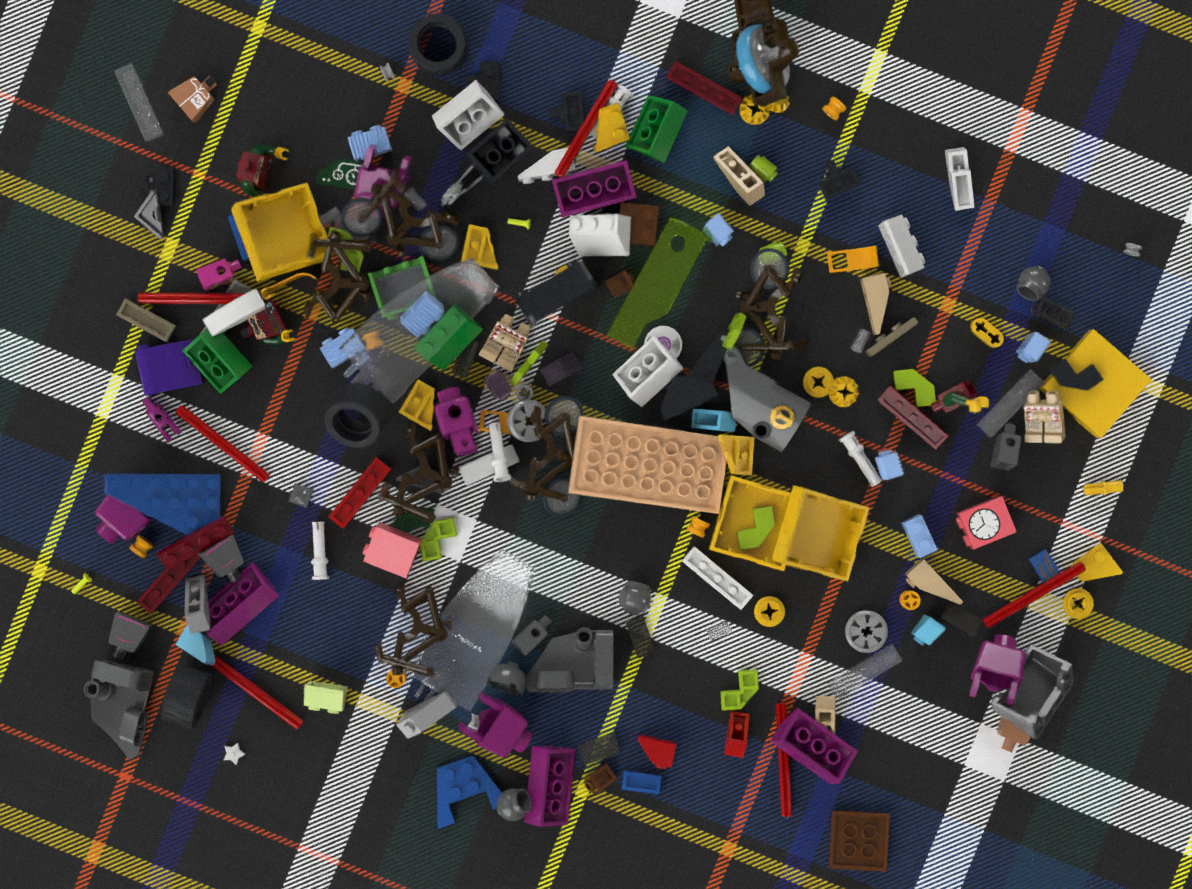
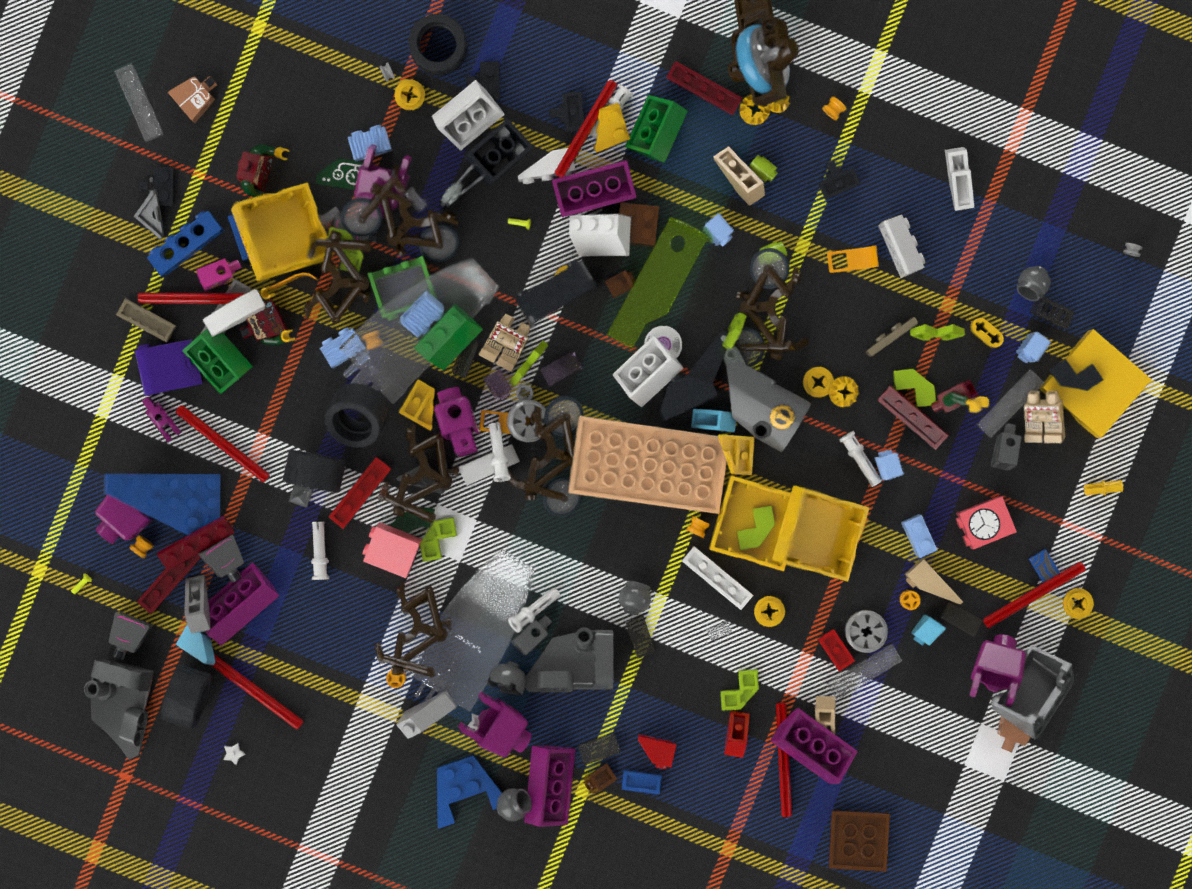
yellowish green slope [304,681,348,714] -> none
yellow wing [461,224,498,270] -> none
clear pin [850,328,871,354] -> none
tan slope [860,273,891,335] -> none
yellow wing [1069,543,1123,581] -> none
none -> blue brick [147,211,225,277]
none -> black tyre [282,450,346,493]
none -> yellow gear [394,80,425,110]
none -> white pin [508,588,560,632]
none -> red plate [817,629,855,672]
none -> lime tile [910,324,965,340]

